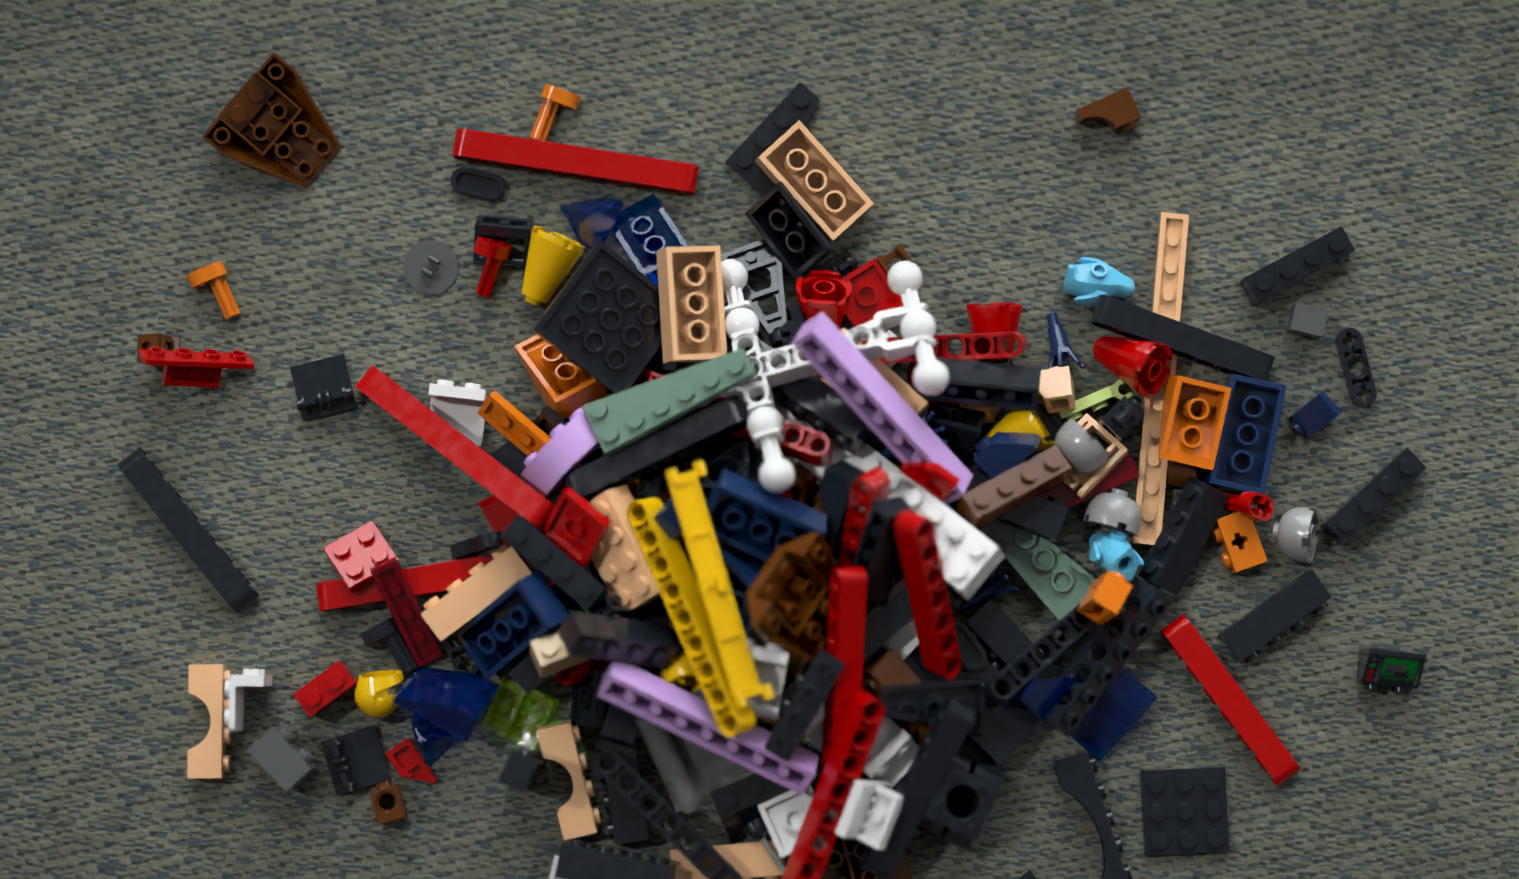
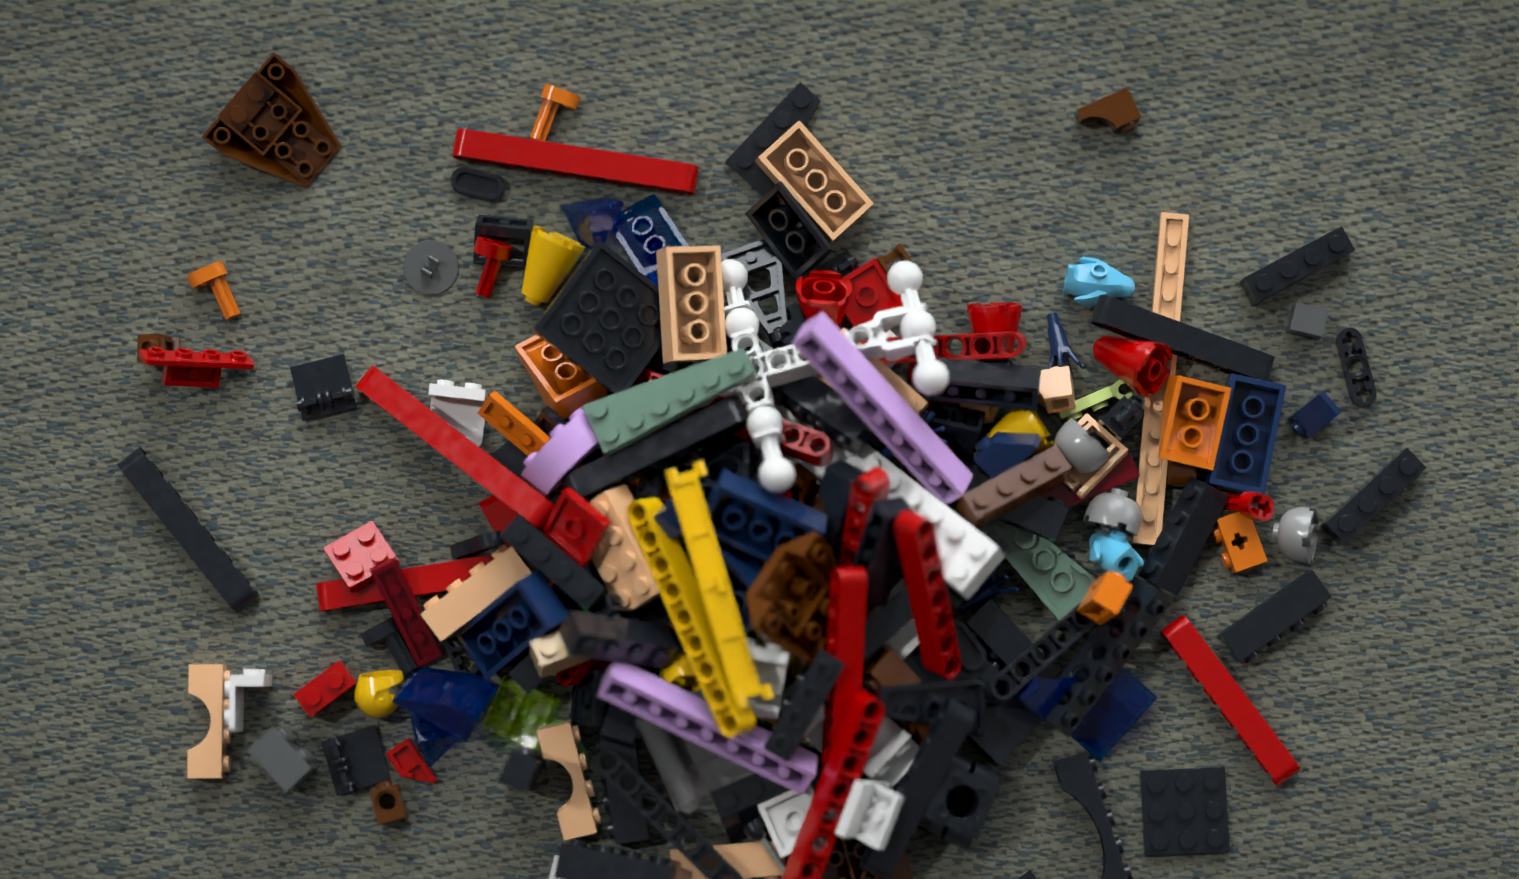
red tile [900,463,960,501] -> none
black slope [1356,648,1427,694] -> none

